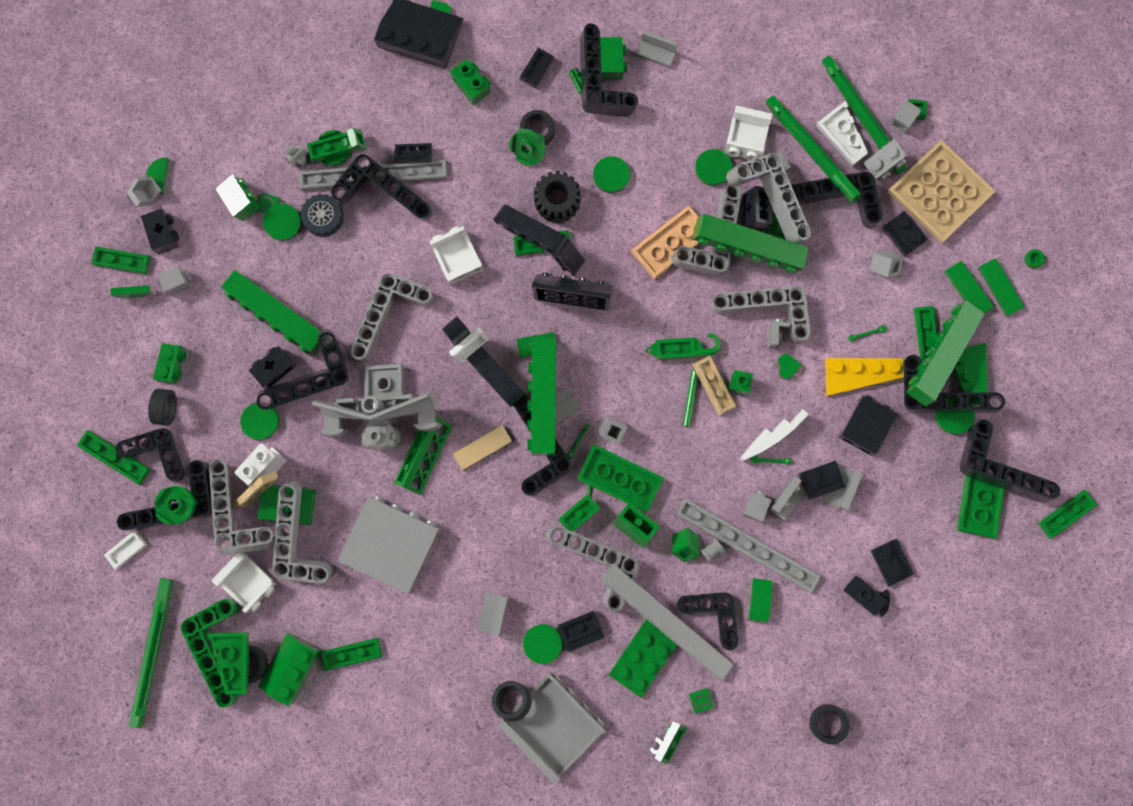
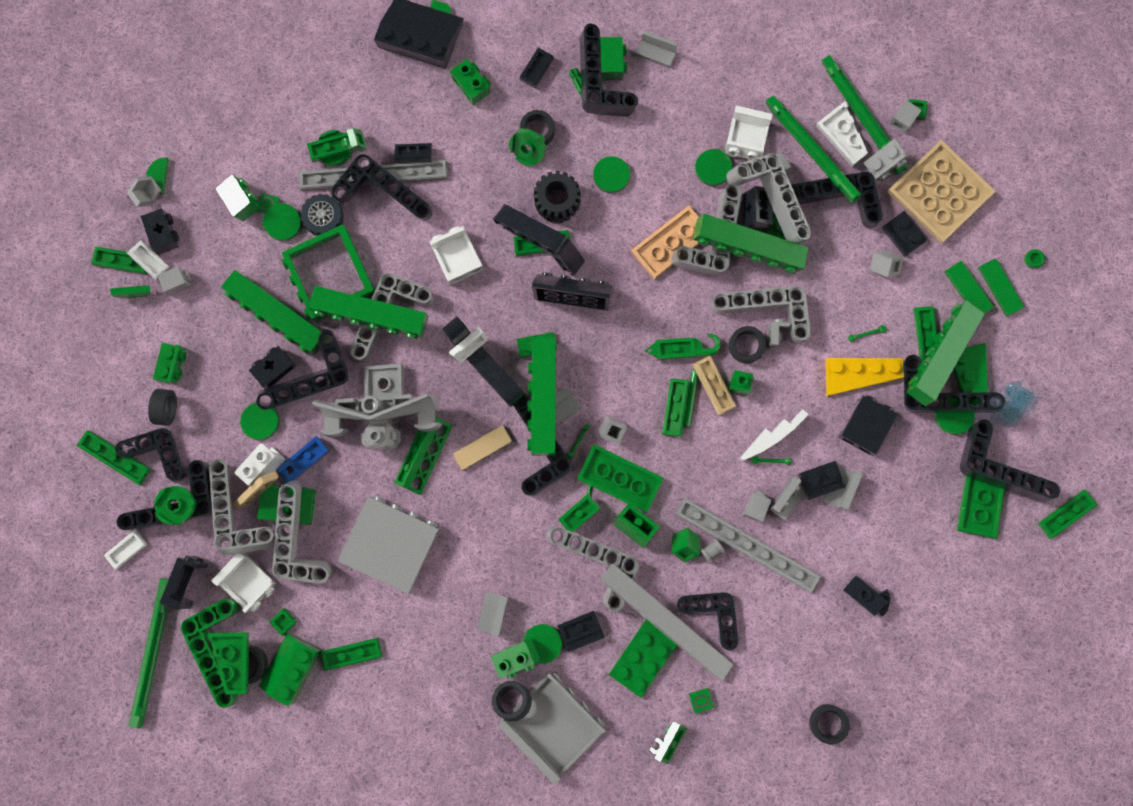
light grey gear [285,144,308,168] -> none
green slope [748,578,773,623] -> none
green tile [777,354,802,379] -> none
black plate [870,539,915,587] -> none
none -> white tile [127,240,170,280]
none -> black panel [160,555,208,610]
none -> green tile [269,608,297,636]
none -> blue plate [276,436,329,483]
none -> green window [281,224,375,323]
none -> green brick [308,286,429,340]
none -> green brick [491,638,540,679]
none -> green tile [662,378,691,438]
none -> black tyre [728,326,766,364]
none -> clear light blue bracket [994,381,1035,427]

